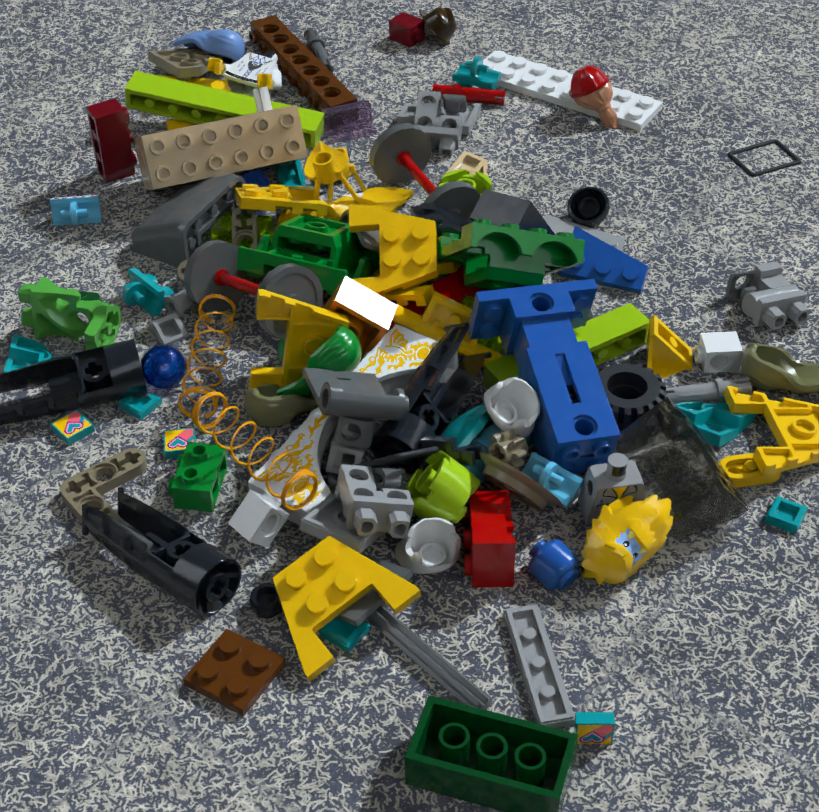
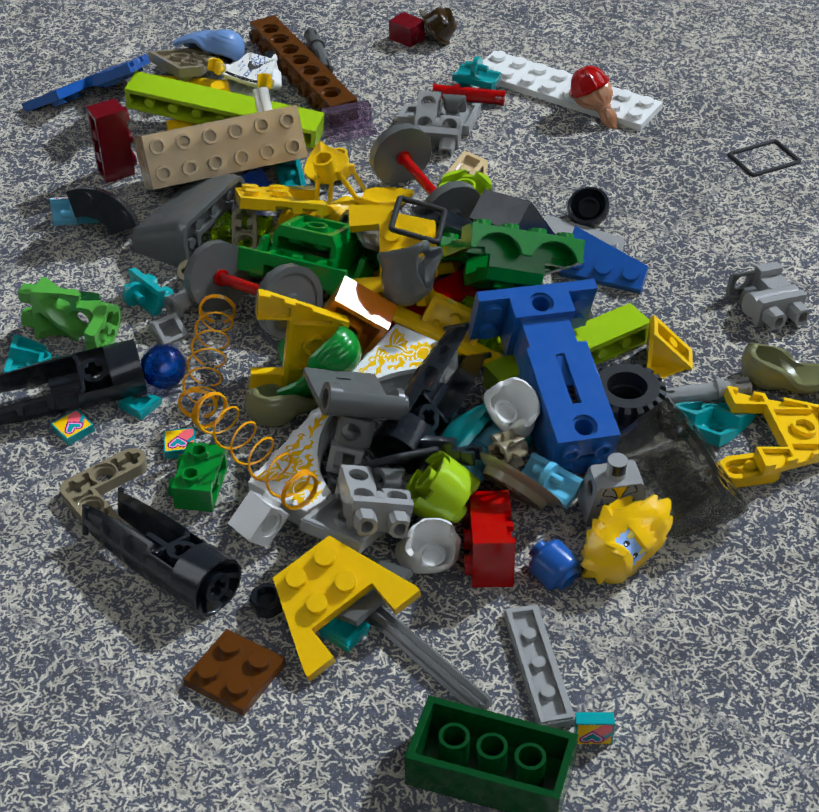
white brick [694,331,743,373] -> none
teal tile [764,496,808,534] -> none
none -> blue wing [21,54,151,111]
none -> black brick [66,187,140,235]
none -> dark grey piece [377,240,443,307]
none -> black piece [388,196,448,245]

